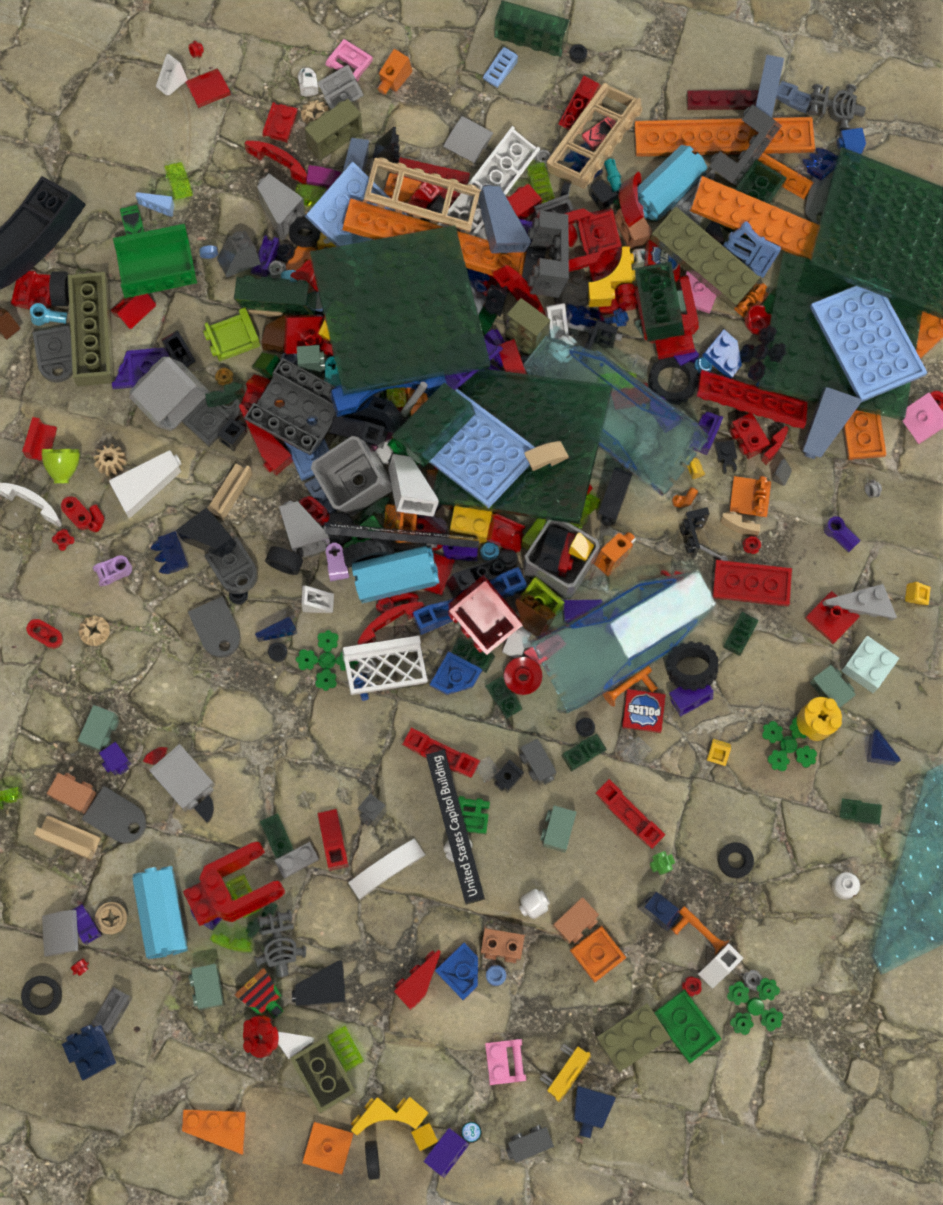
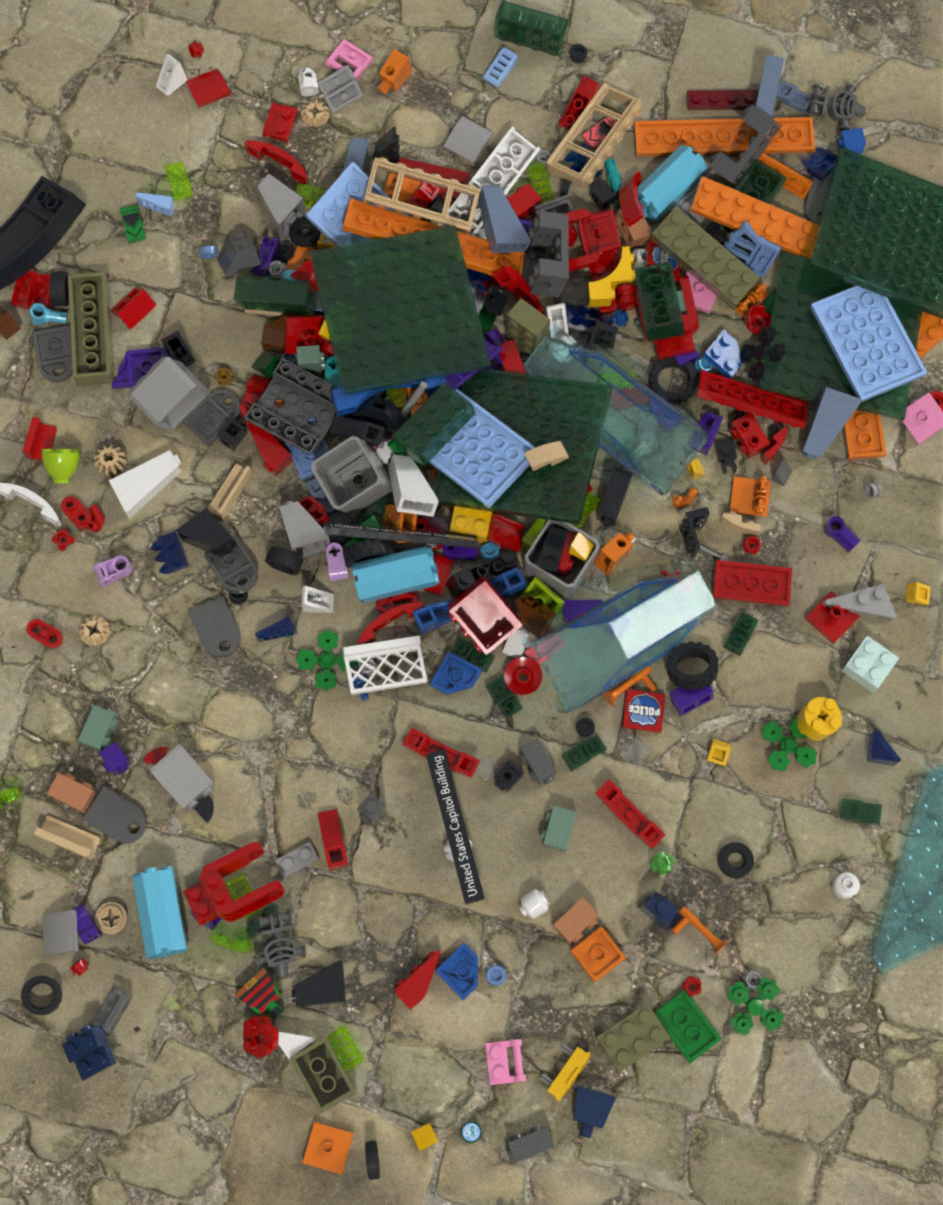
green panel [113,224,197,298] -> none
orange wing [182,1110,246,1155] -> none
sand green brick [189,964,225,1011] -> none
lime panel [203,307,260,362] -> none
clear green slope [205,382,245,408] -> none
clear green slope [260,813,294,858] -> none
black tile [268,642,288,663] -> none
olive brick [304,99,363,161] -> none
magenta slope [307,165,342,190] -> none
white slope [348,839,425,900] -> none
yellow arch [351,1097,429,1136] -> none
dark purple hinge [423,1128,470,1178] -> none
green plate [458,796,490,835] -> none
nougat brick [481,928,525,964] -> none
white slope [698,944,743,989] -> none
sand green brick [810,665,856,709] -> none

